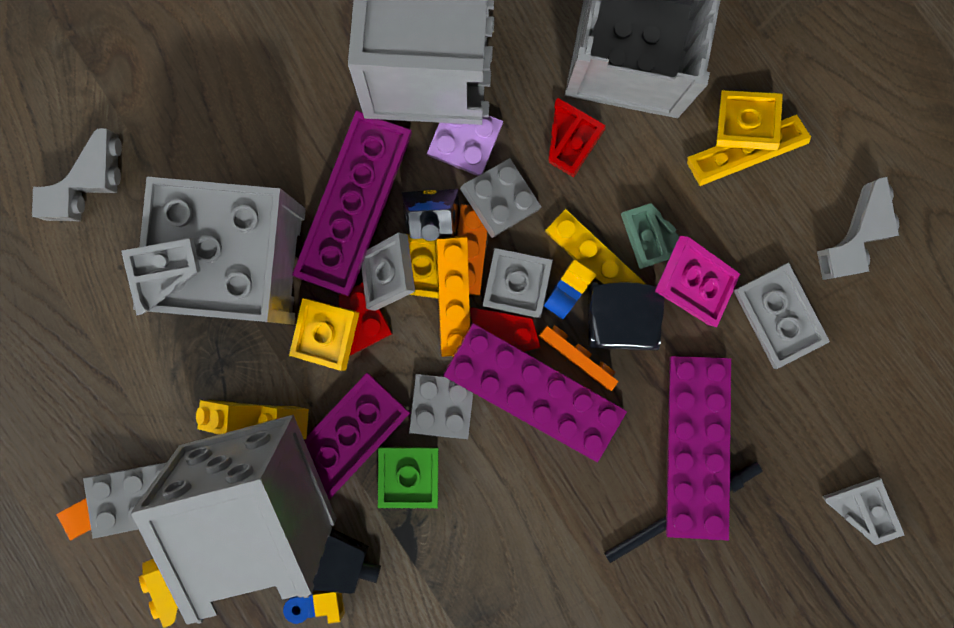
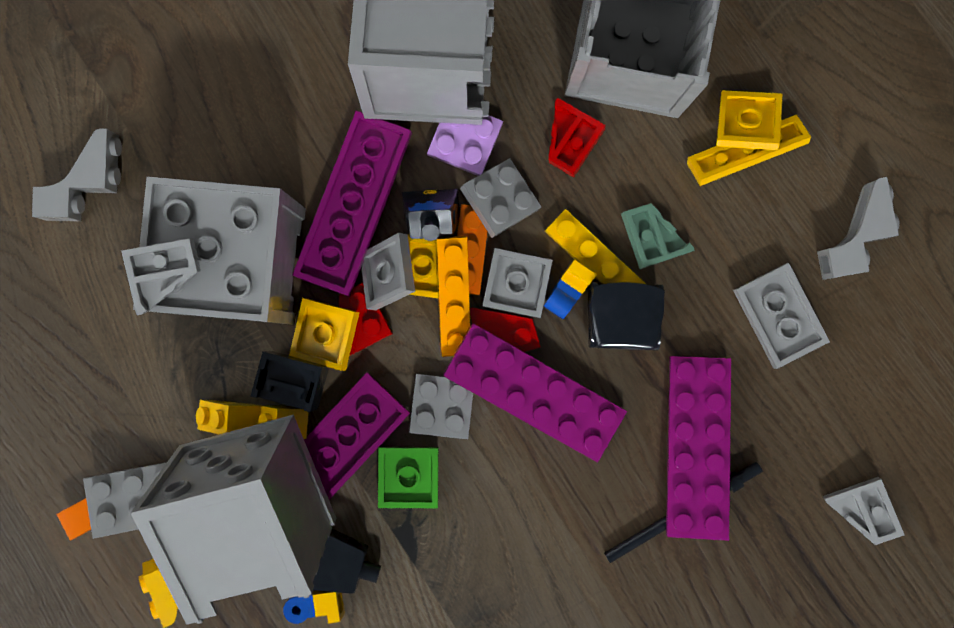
orange plate [538,325,619,391] -> none
dark pink plate [655,236,740,327] -> none
none -> black piece [250,351,329,412]

